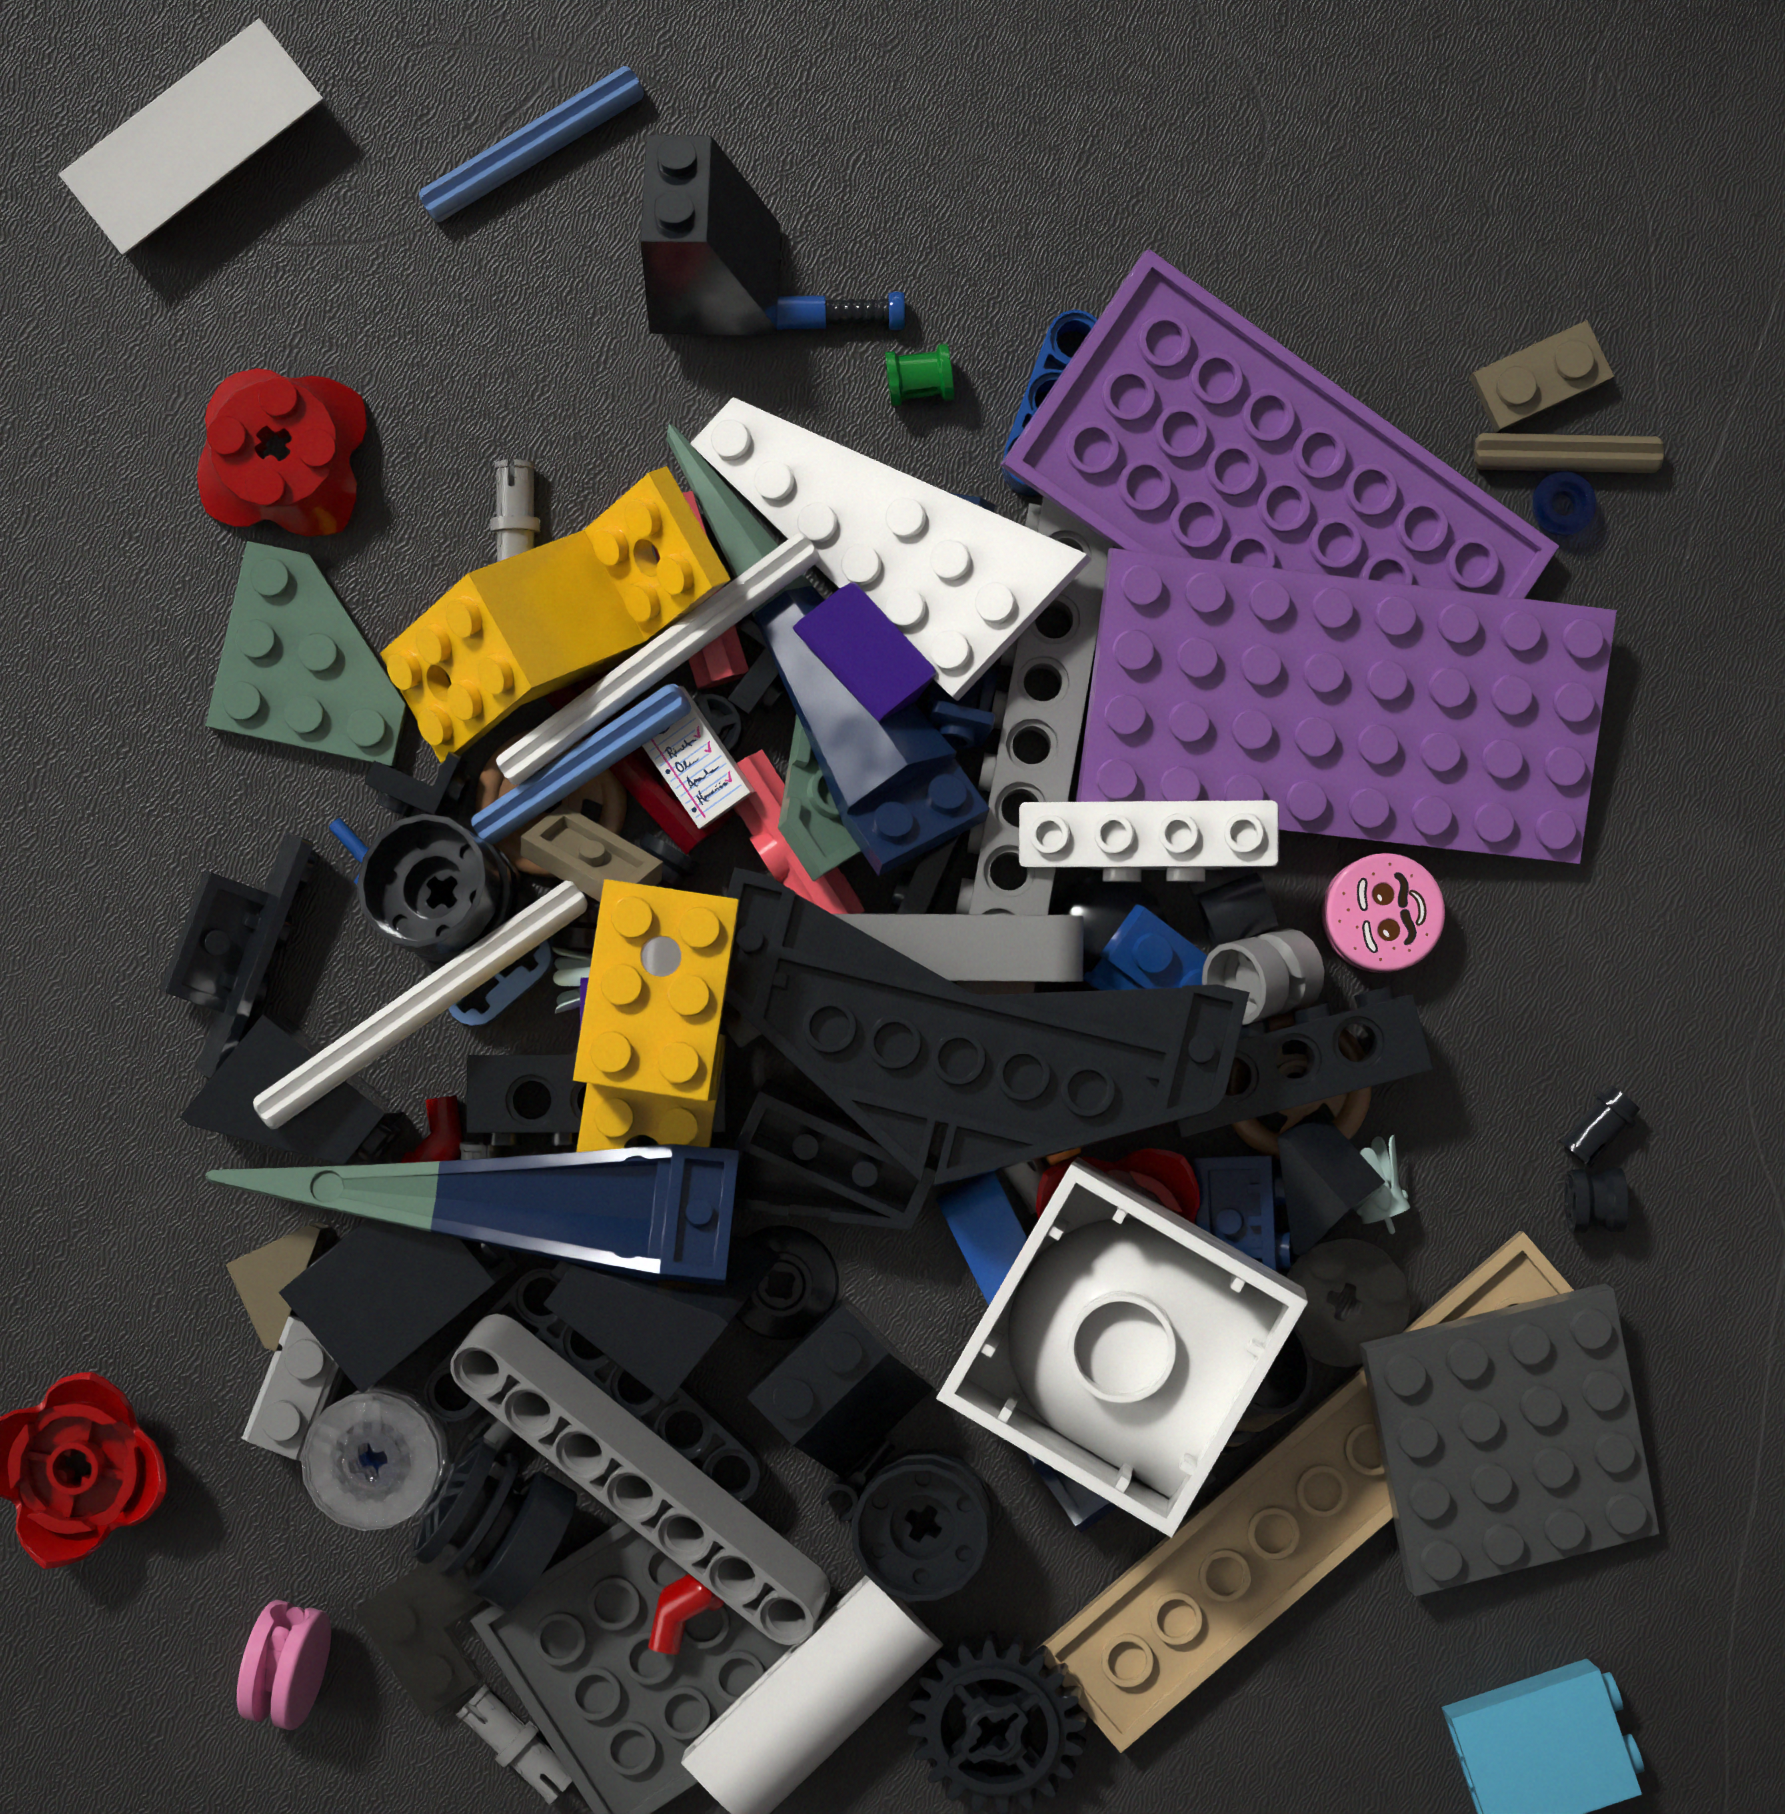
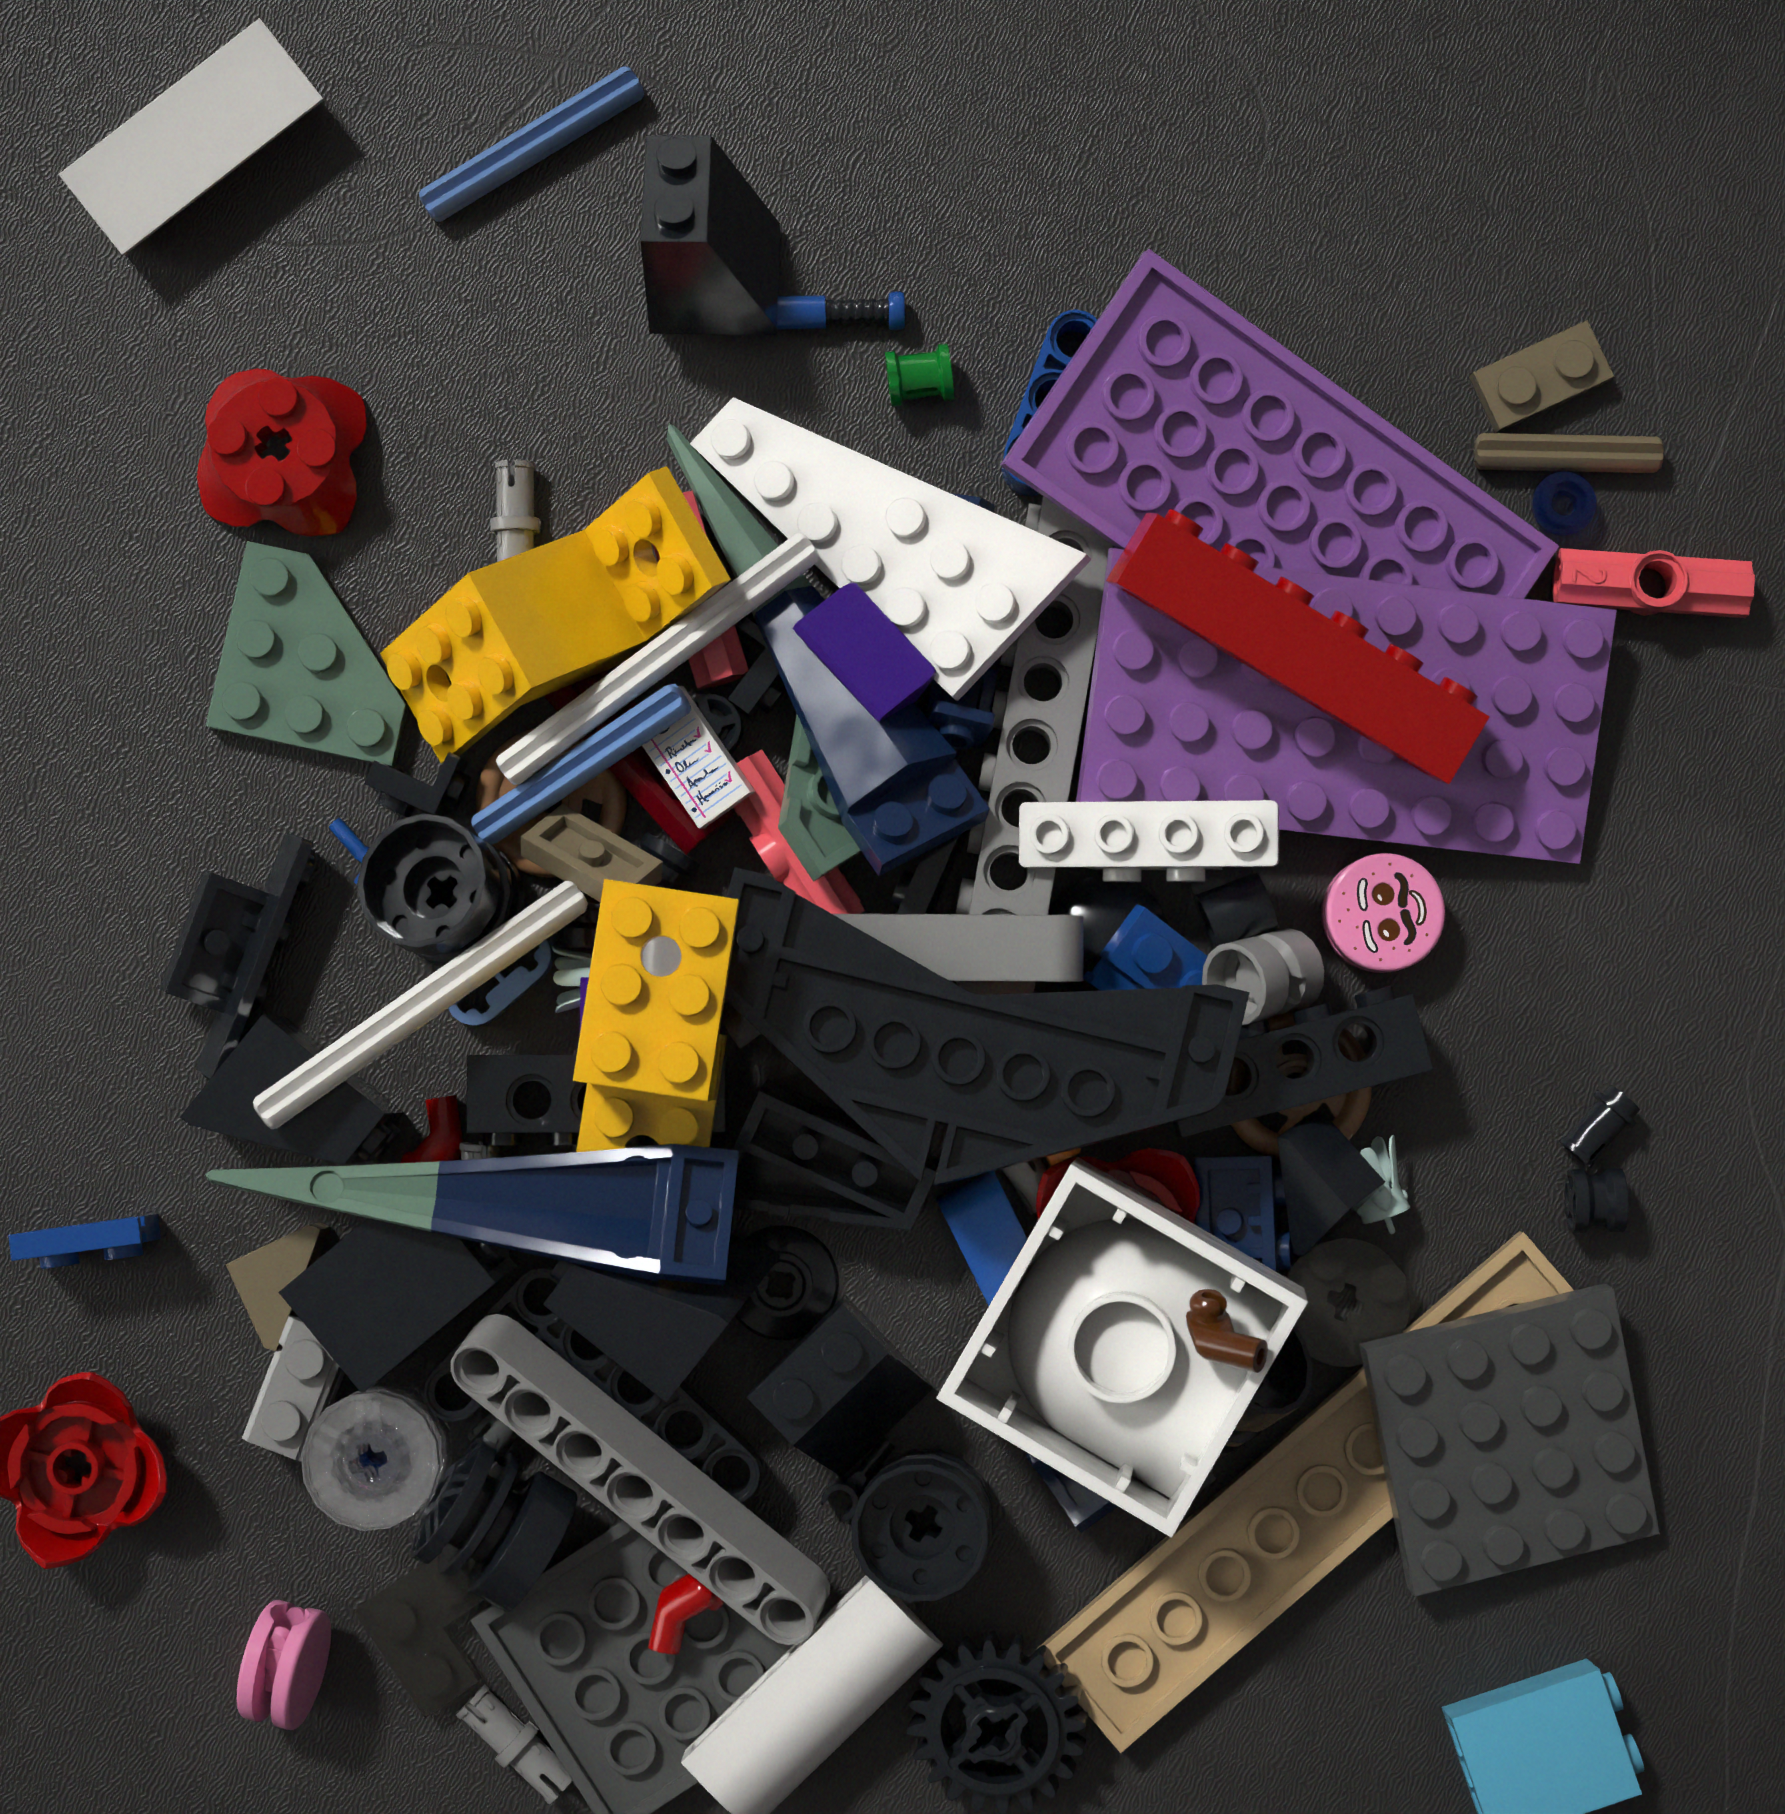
none -> blue plate [8,1214,161,1269]
none -> red brick [1106,509,1490,784]
none -> reddish brown arm [1186,1289,1268,1373]
none -> coral piece [1552,548,1755,618]

